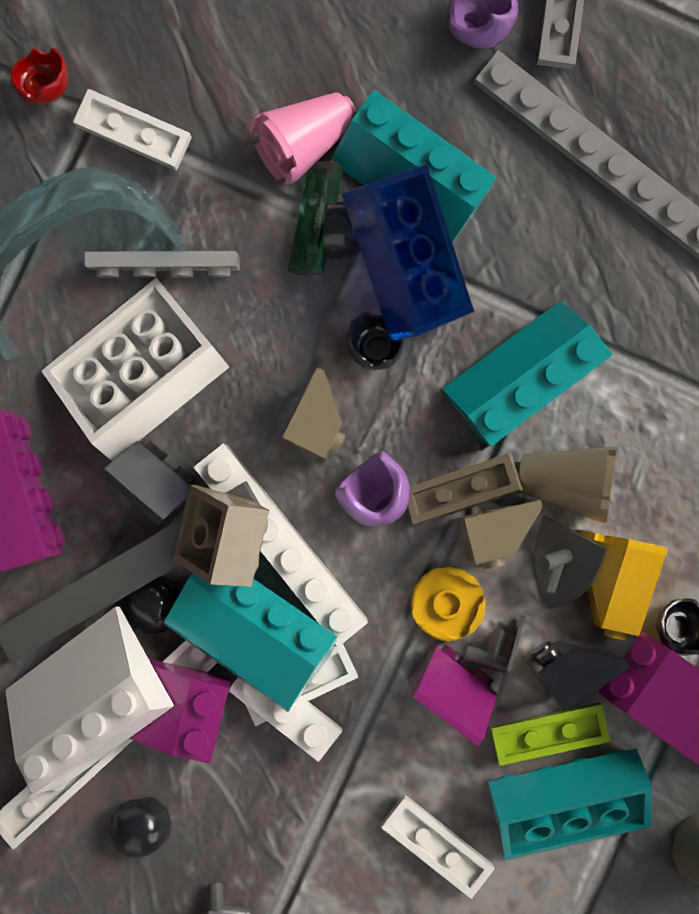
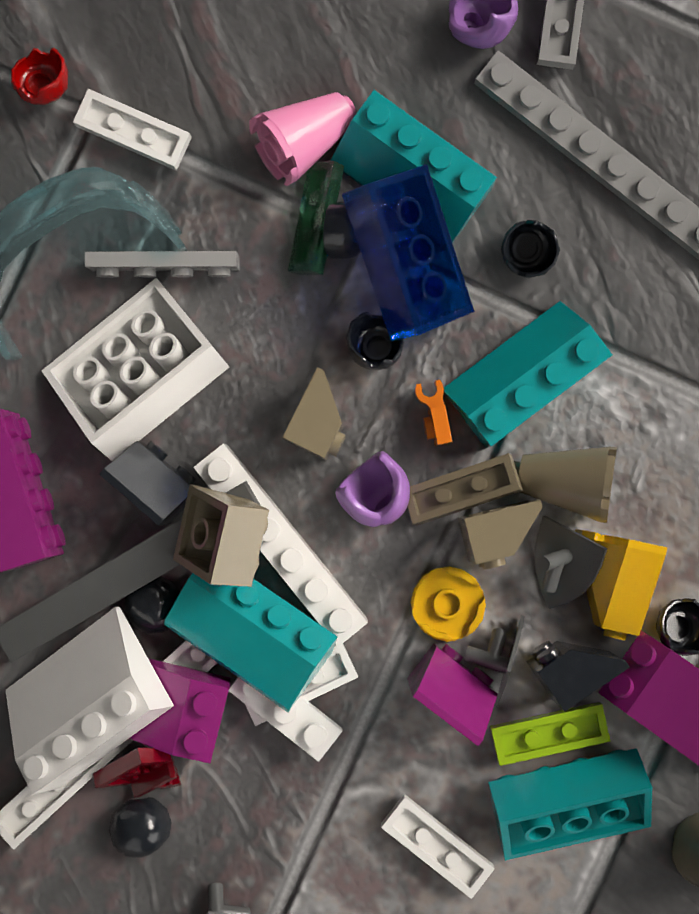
none -> dark red slope [93,748,181,798]
none -> orange plate [415,380,453,446]
none -> black hair [501,220,560,278]

